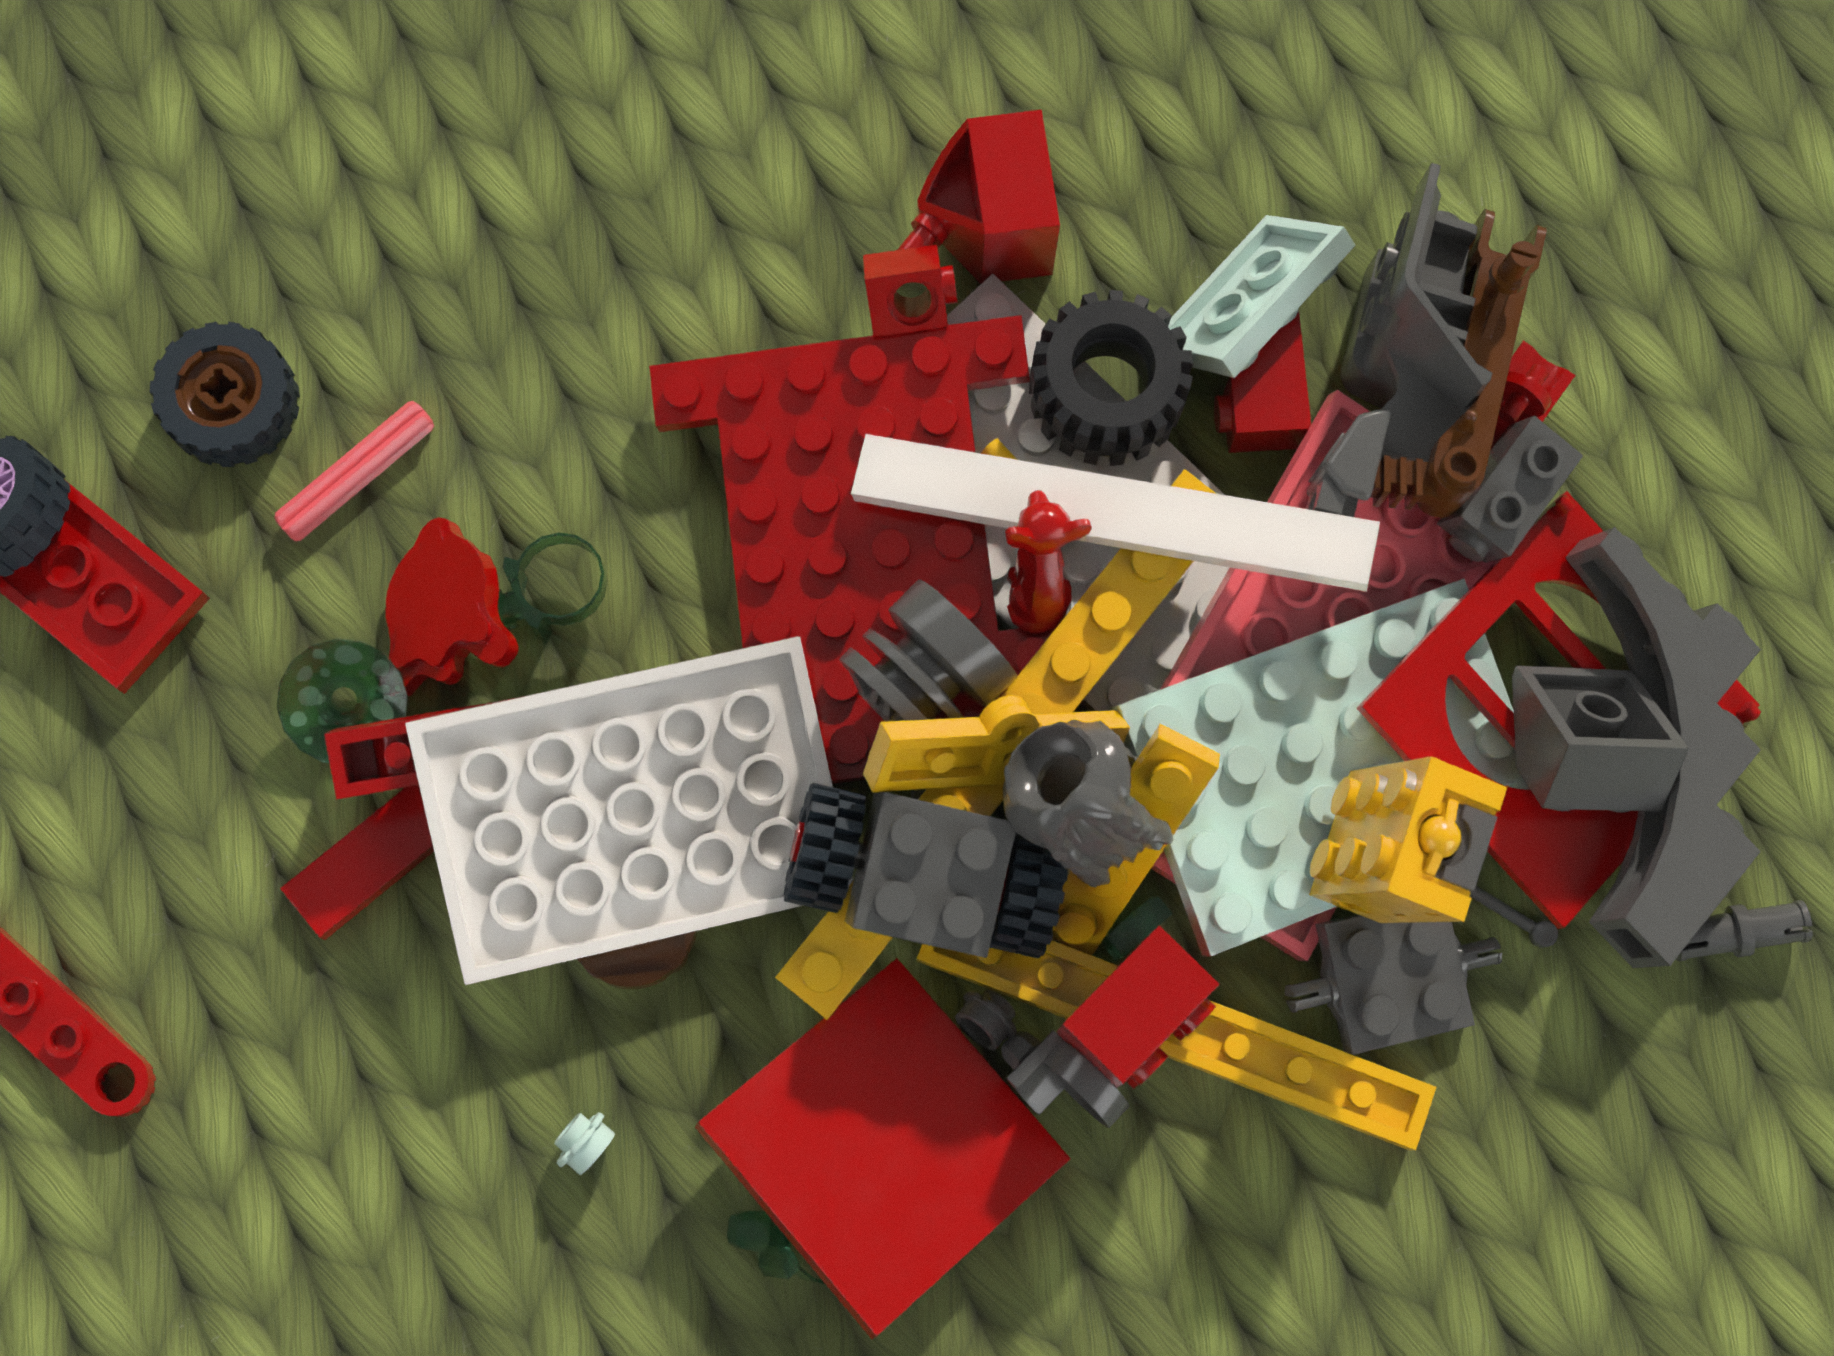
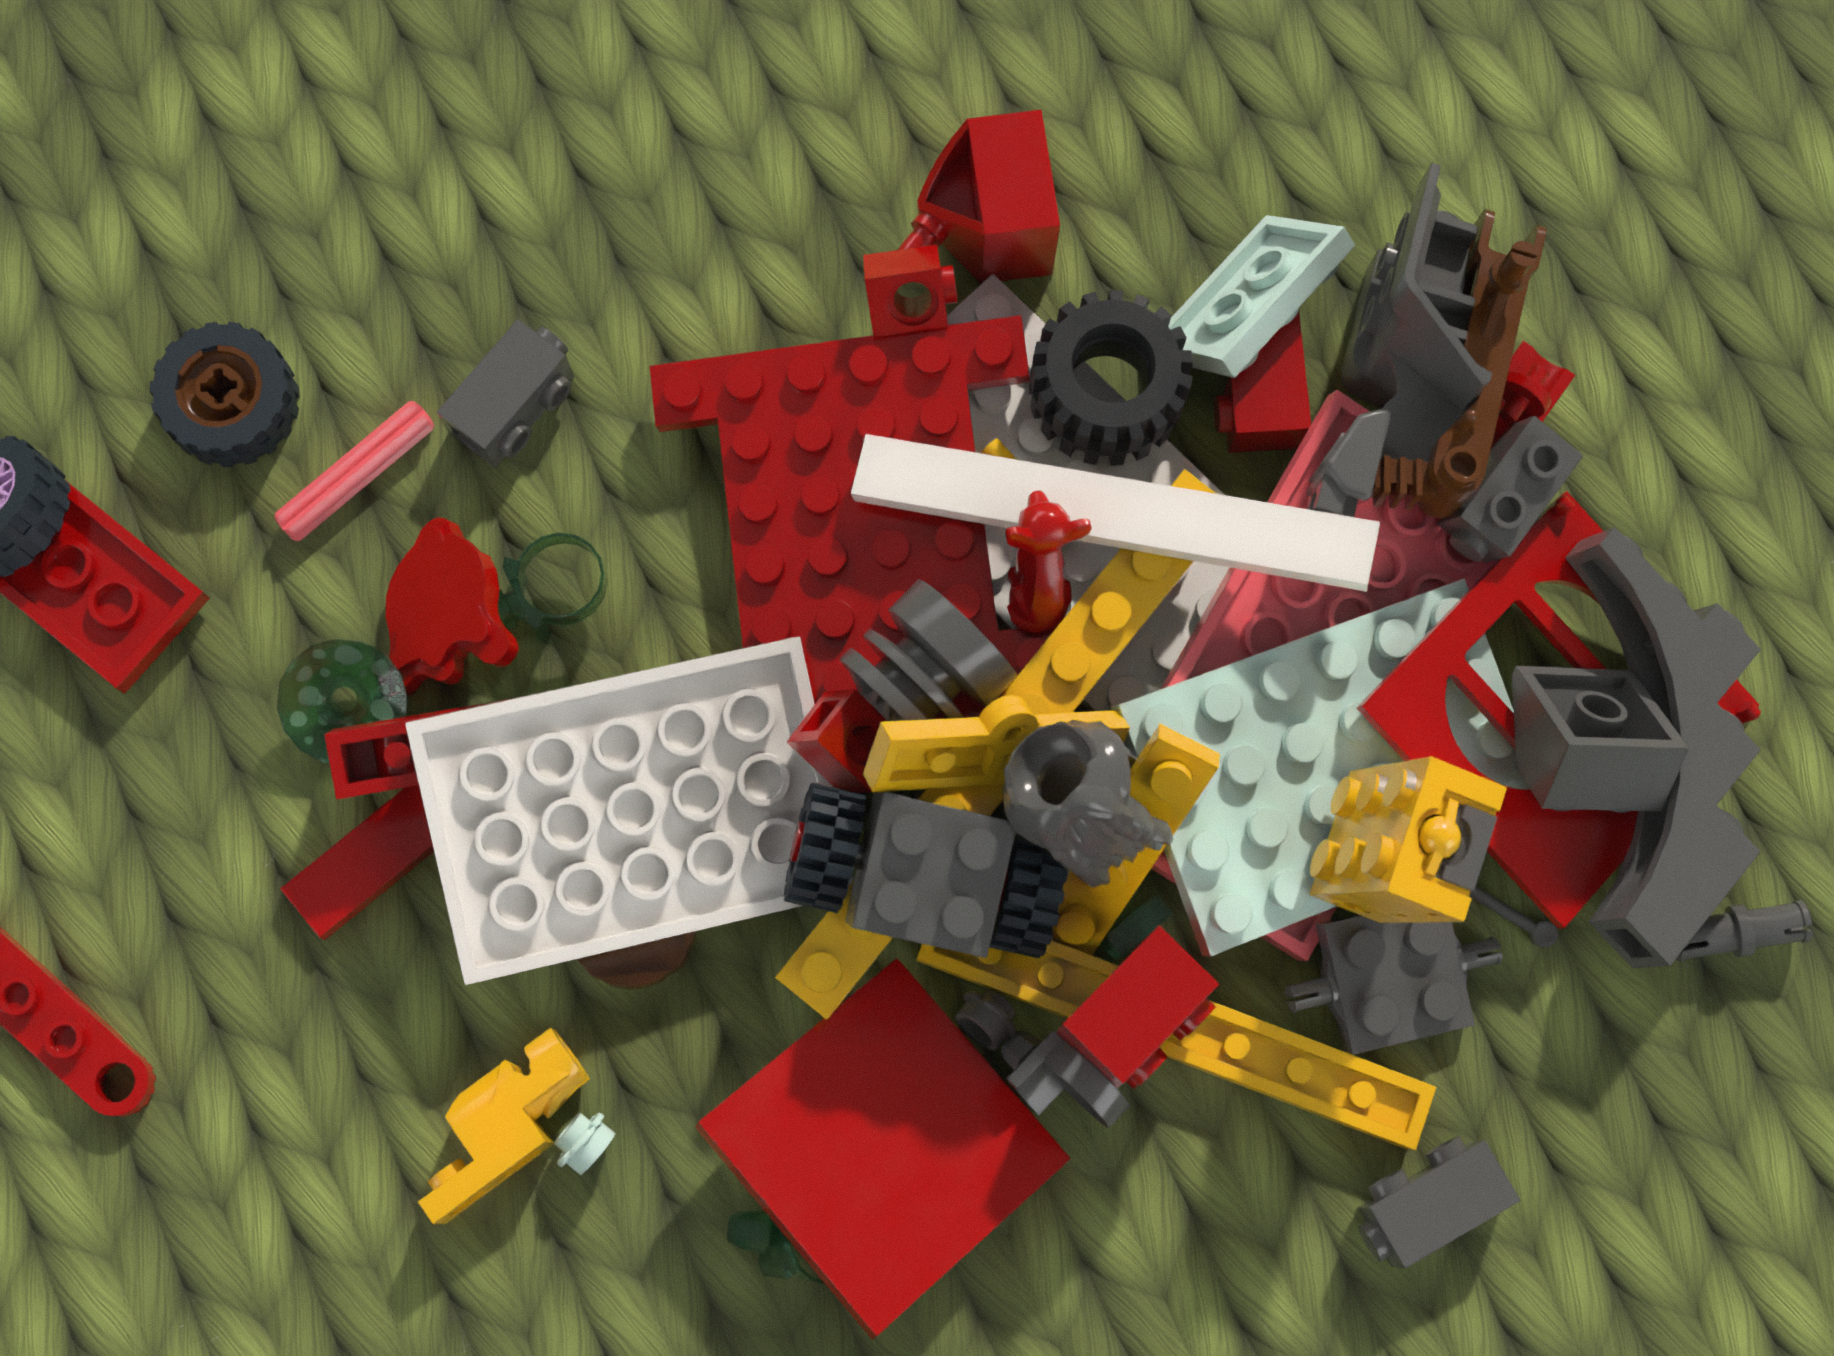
none -> yellow plate [418,1027,590,1224]
none -> dark grey brick [437,319,574,469]
none -> red brick [786,689,888,793]
none -> dark grey brick [1357,1136,1521,1268]

